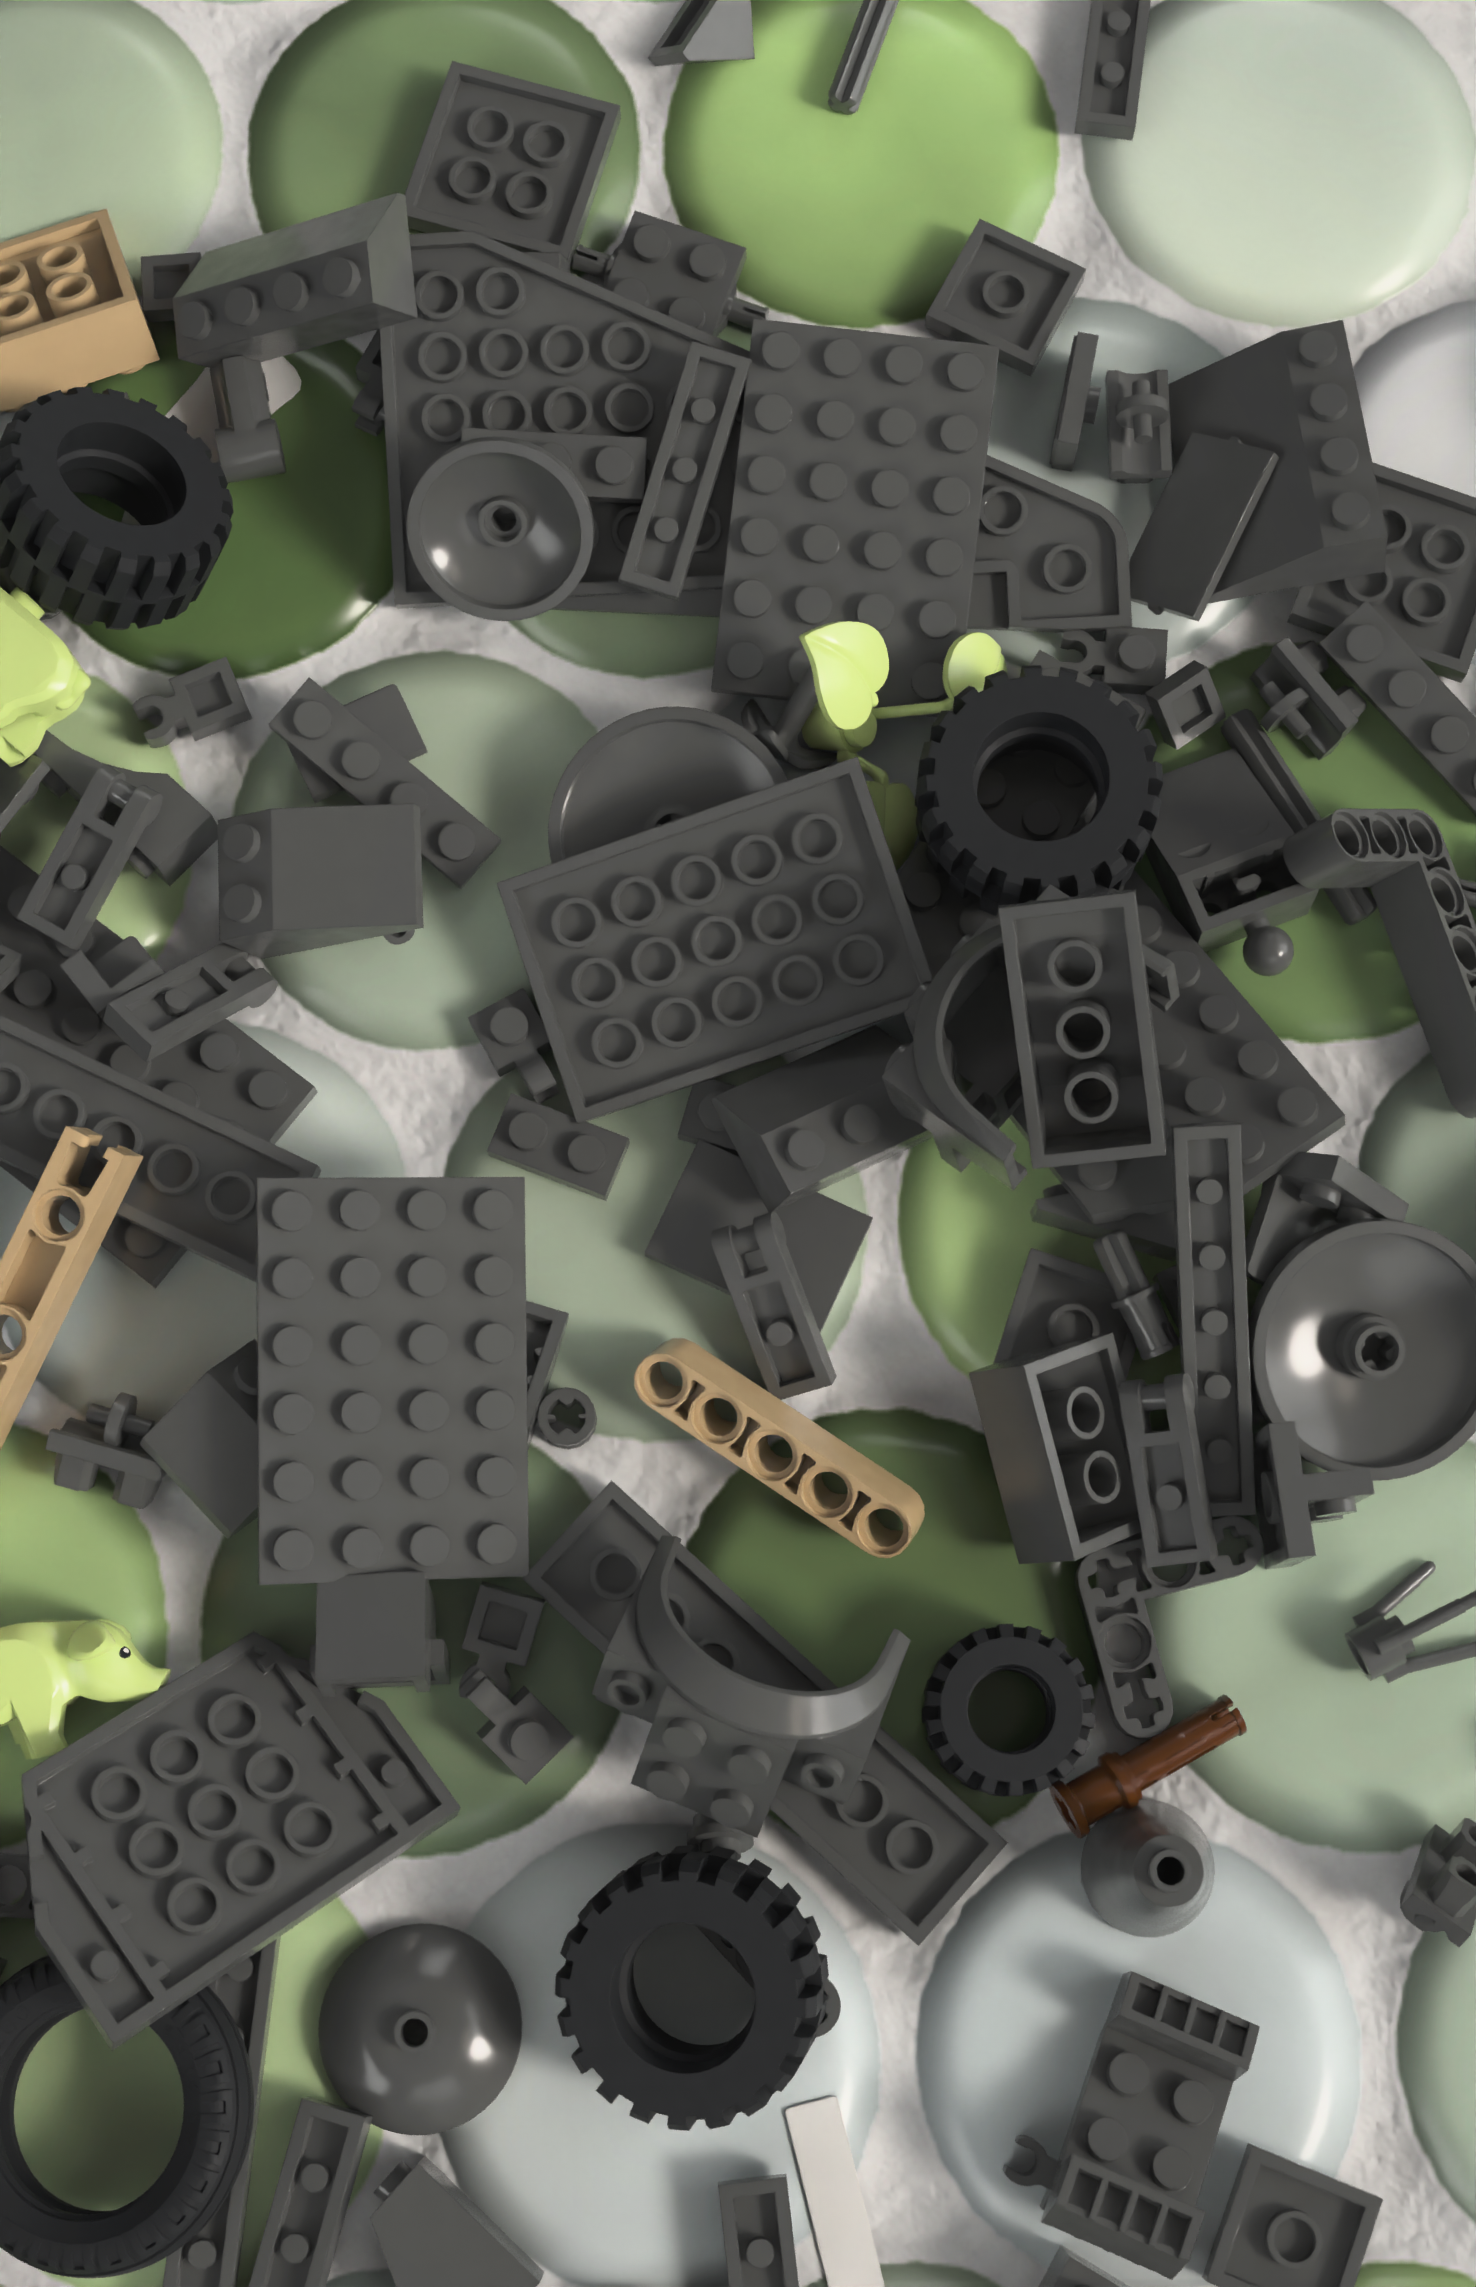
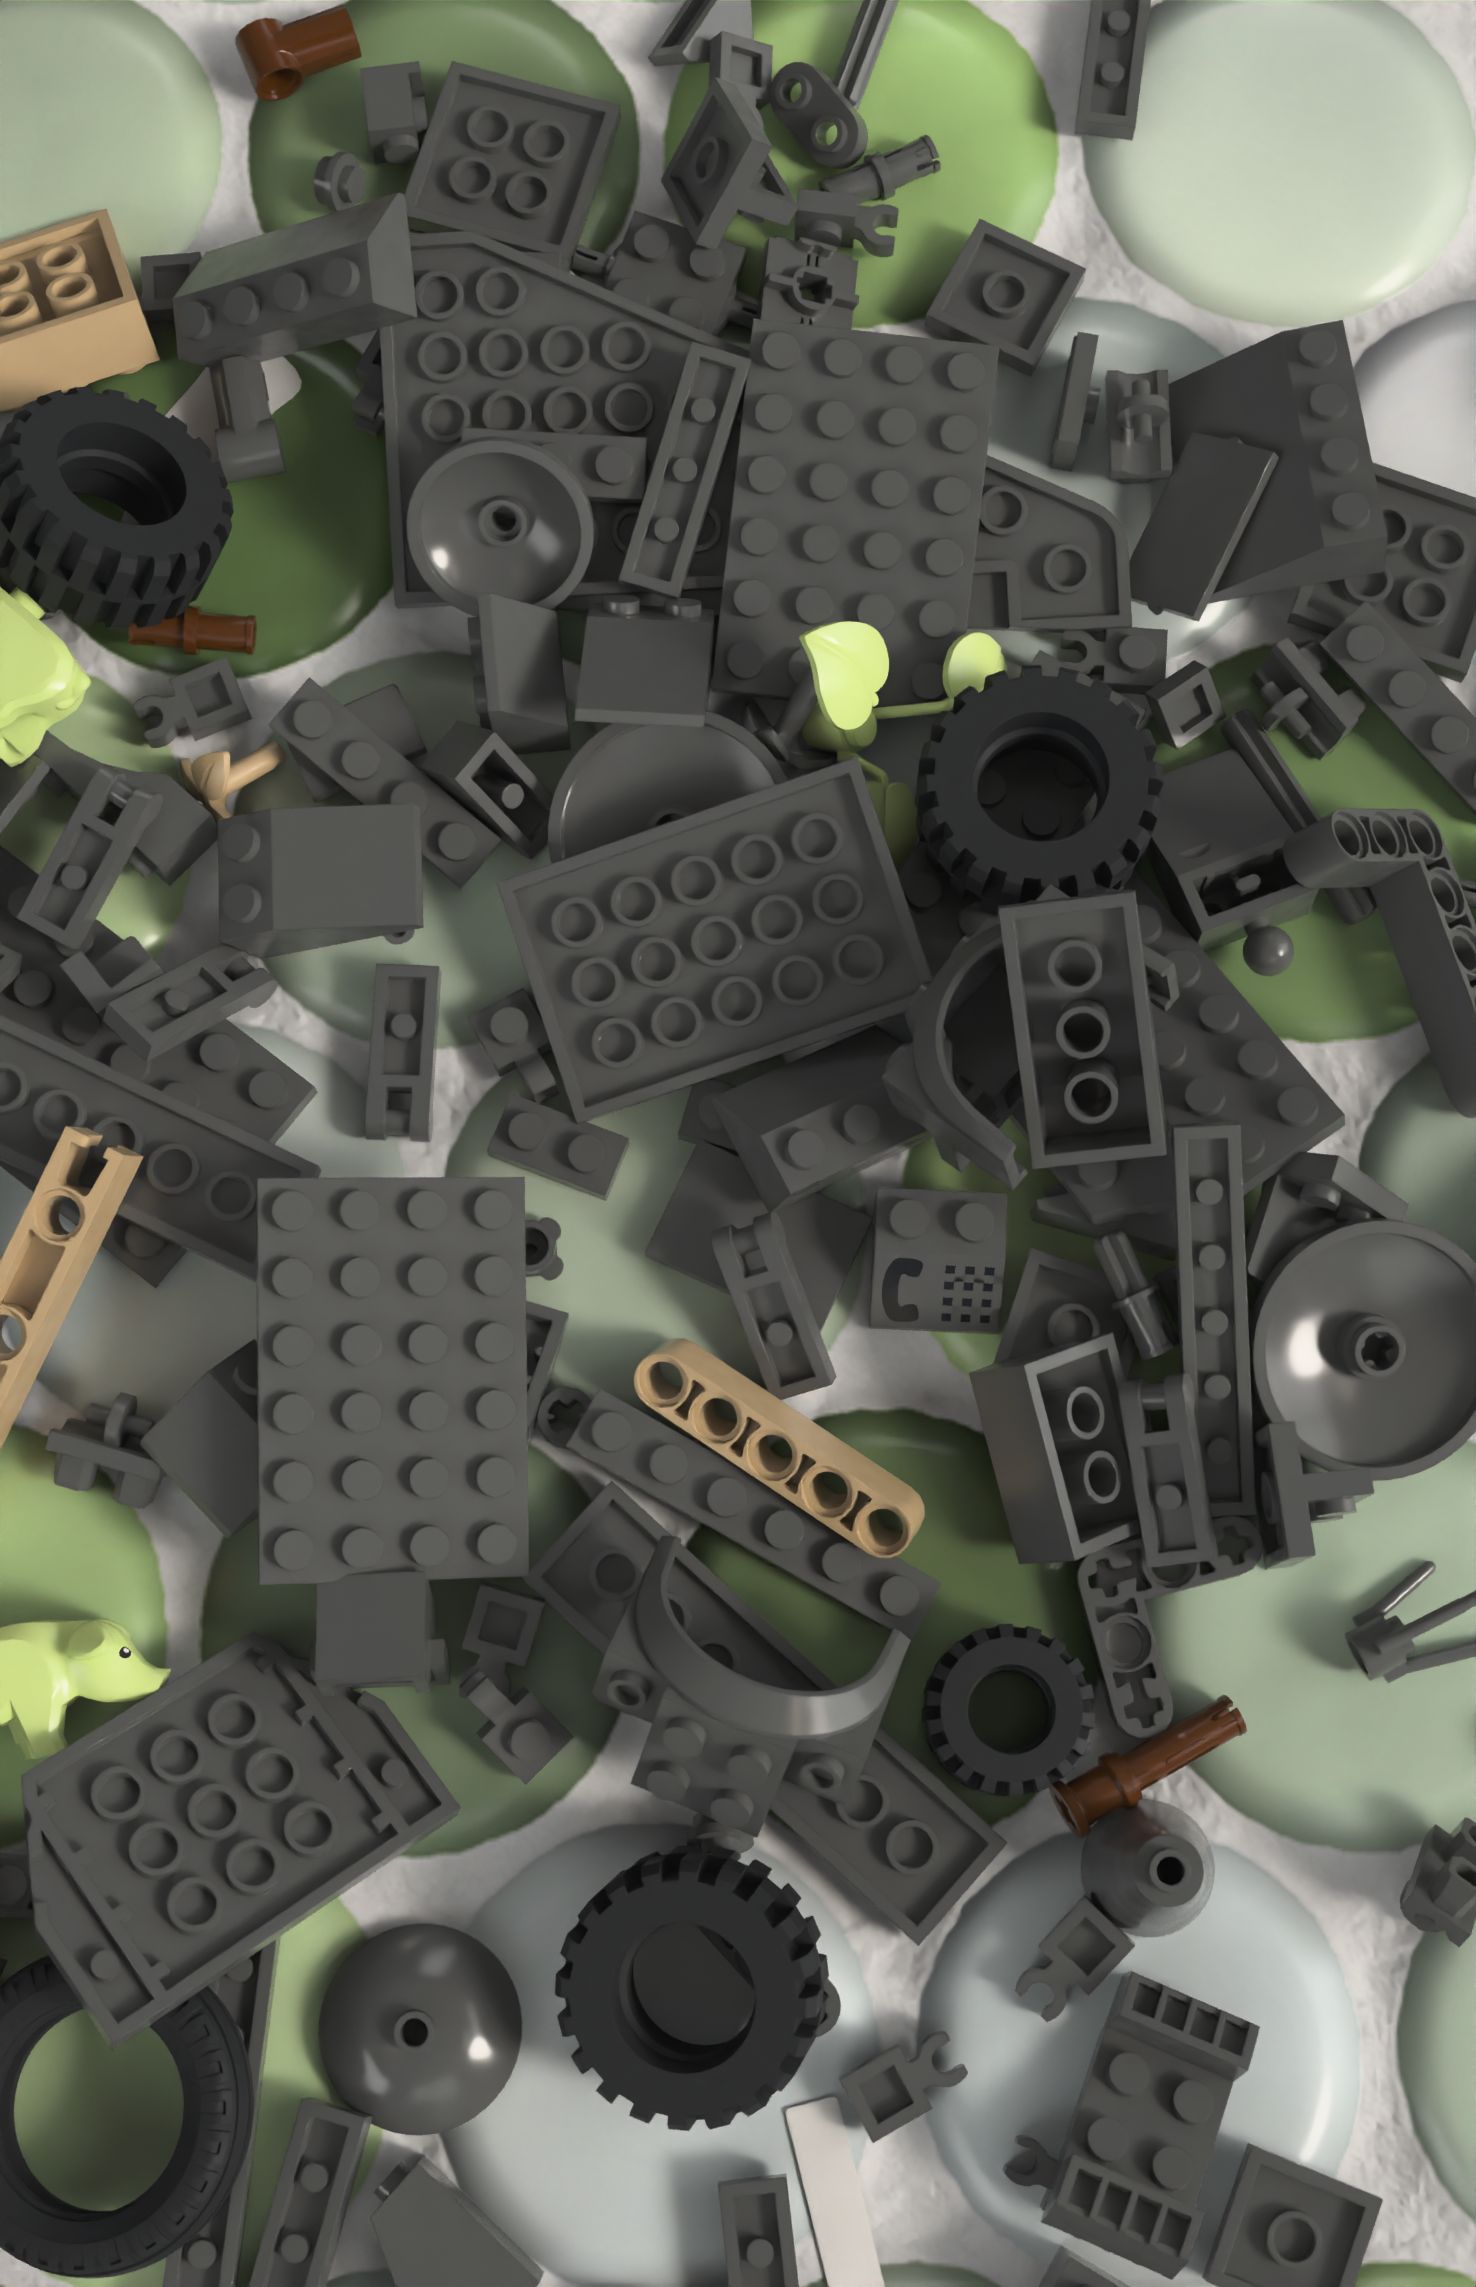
none -> reddish brown pin [128,606,257,655]
none -> tan plant [180,740,286,825]
none -> reddish brown piece [235,5,362,101]
none -> dark grey plate [314,152,366,212]
none -> dark grey brick [360,61,429,165]
none -> dark grey plate [365,963,442,1142]
none -> dark grey slope [419,720,554,859]
none -> dark grey slope [467,593,571,755]
none -> dark grey plate [525,1217,564,1281]
none -> dark grey plate [566,1388,942,1641]
none -> dark grey slope [575,595,715,728]
none -> dark grey bracket [660,77,799,250]
none -> dark grey plate [709,31,773,130]
none -> dark grey piece [756,236,859,329]
none -> dark grey plate [770,62,868,169]
none -> dark grey plate [795,189,899,257]
none -> dark grey pin [818,134,941,205]
none -> dark grey plate [839,2031,968,2143]
none -> dark grey slope [869,1187,1007,1335]
none -> dark grey plate [1015,1895,1135,2022]

